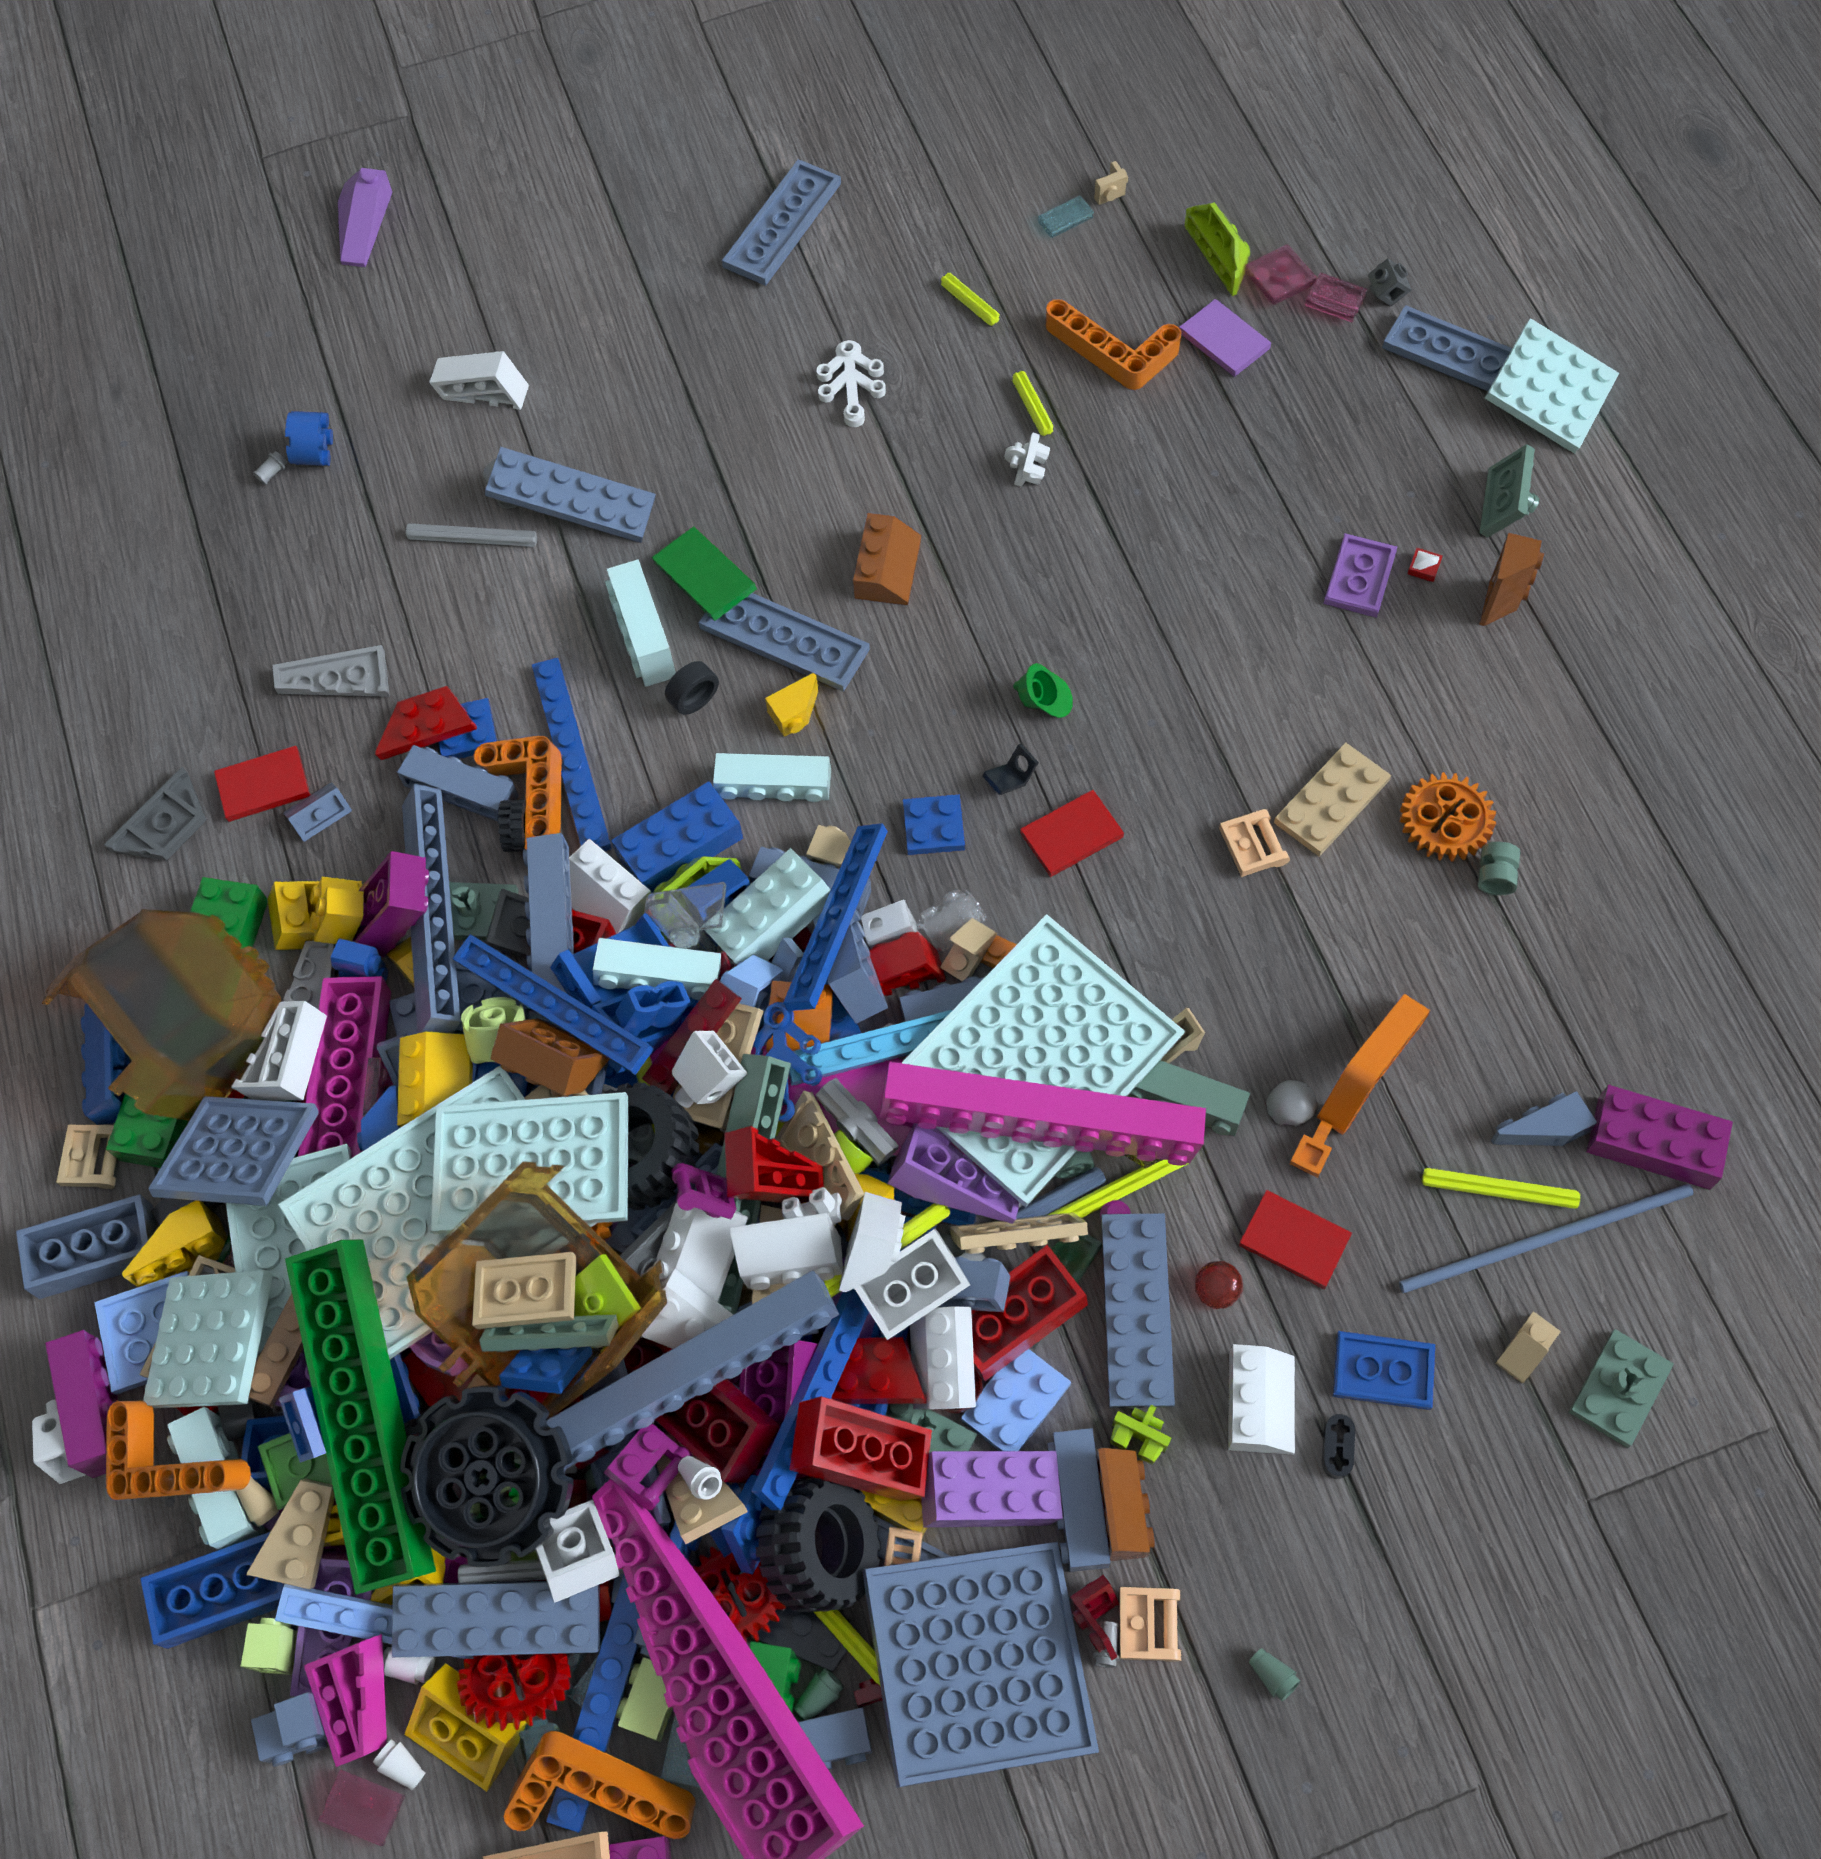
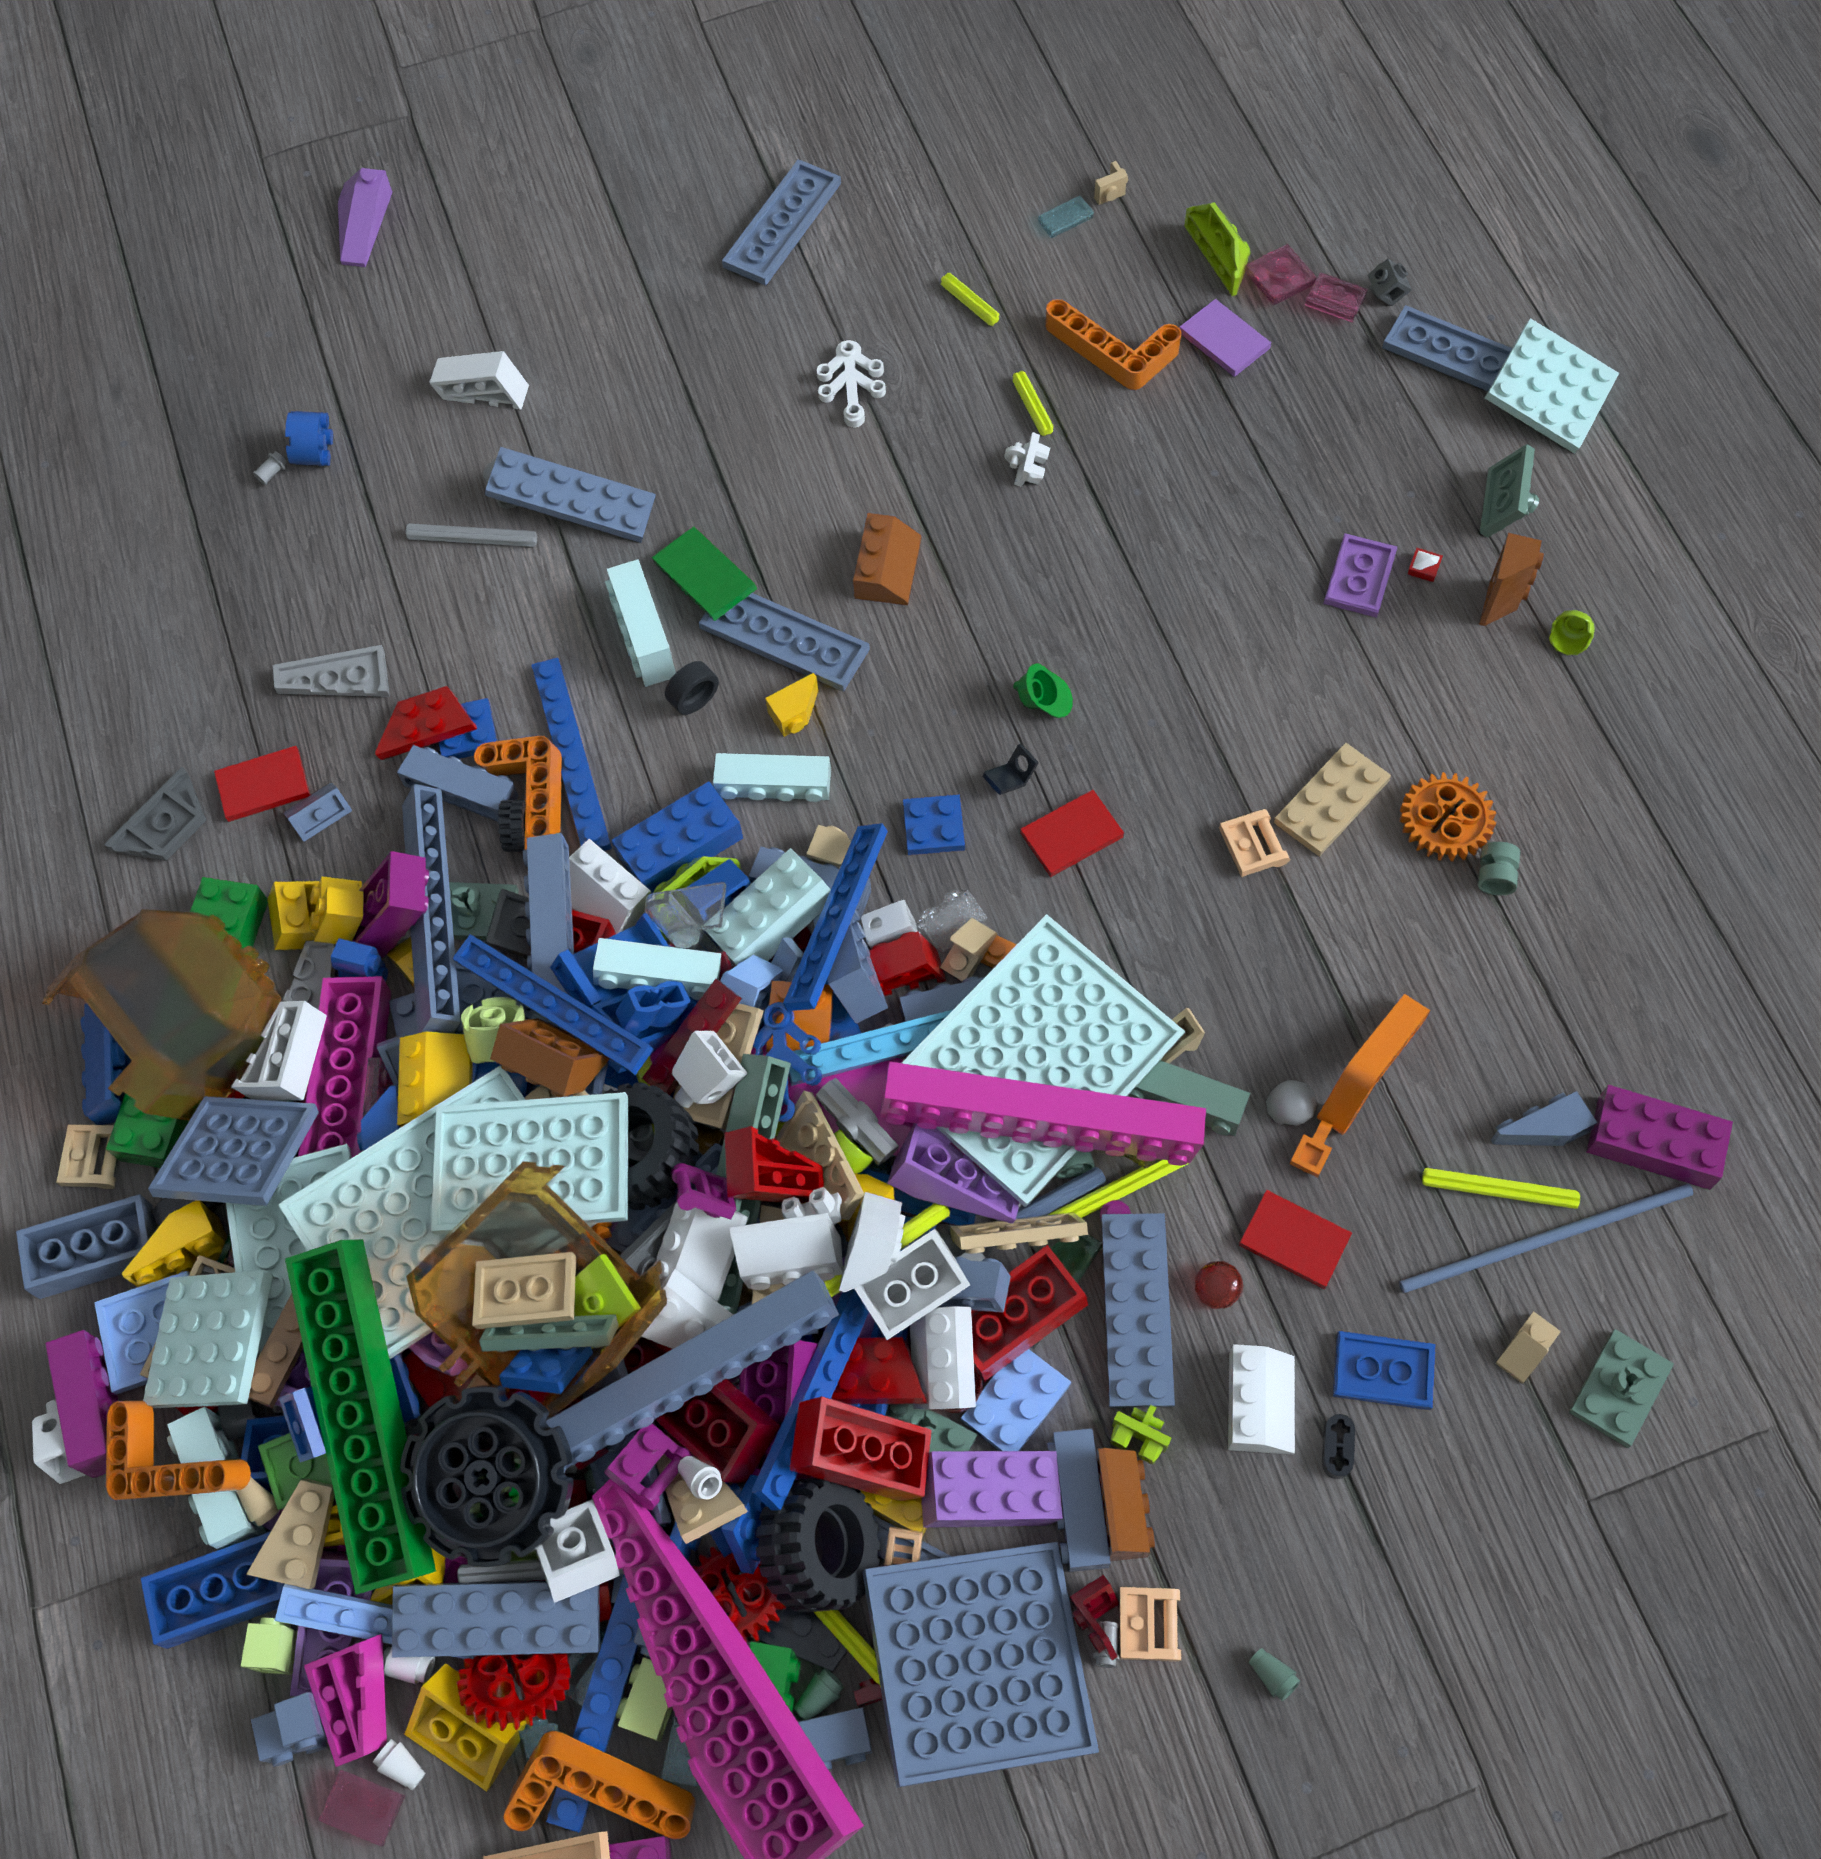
none -> lime hair [1549,610,1595,655]

